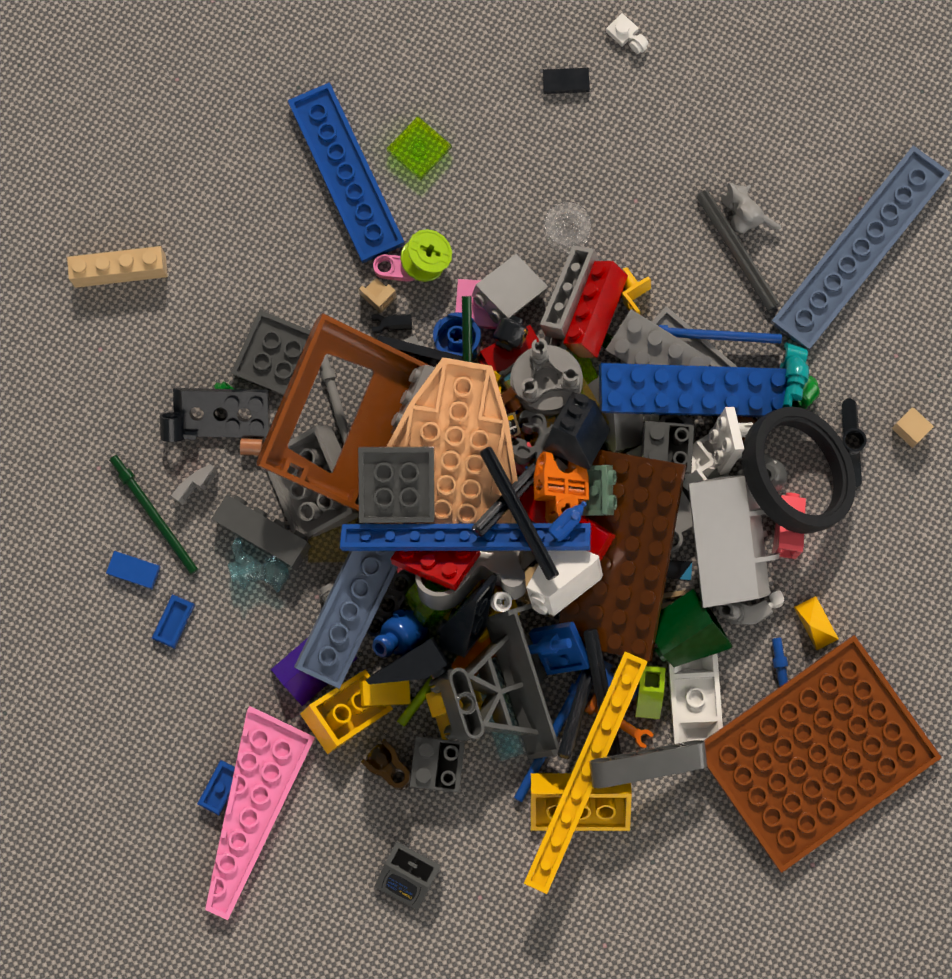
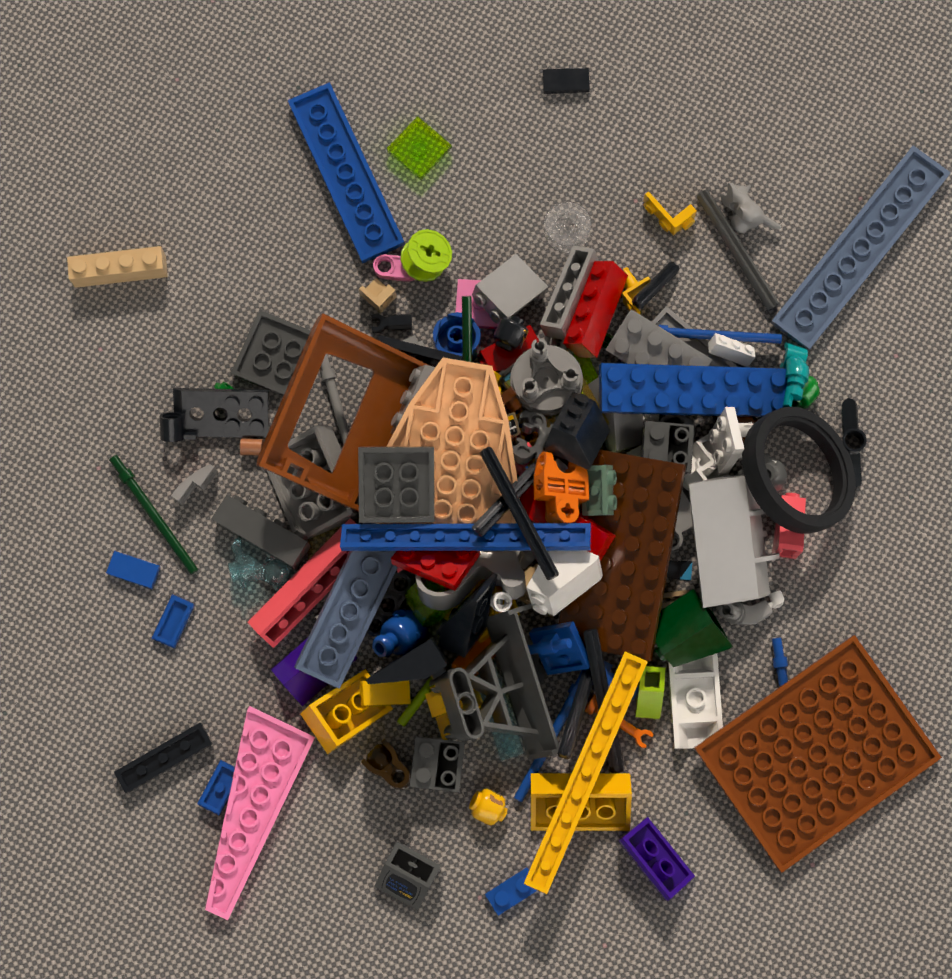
blue piece [548,501,587,542] -> none
dark grey beam [589,740,708,788] -> none
white plate [606,13,649,54] -> none
yellow slope [794,596,839,650] -> none
tan panel [892,408,934,448] -> none
none -> black plate [114,722,213,794]
none -> coral brick [247,518,356,648]
none -> yellow head [469,788,508,826]
none -> blue plate [485,867,538,916]
none -> dark purple slope [618,817,695,901]
none -> black axle [632,262,679,309]
none -> yellow bracket [643,191,697,236]
none -> white piece [708,333,755,367]

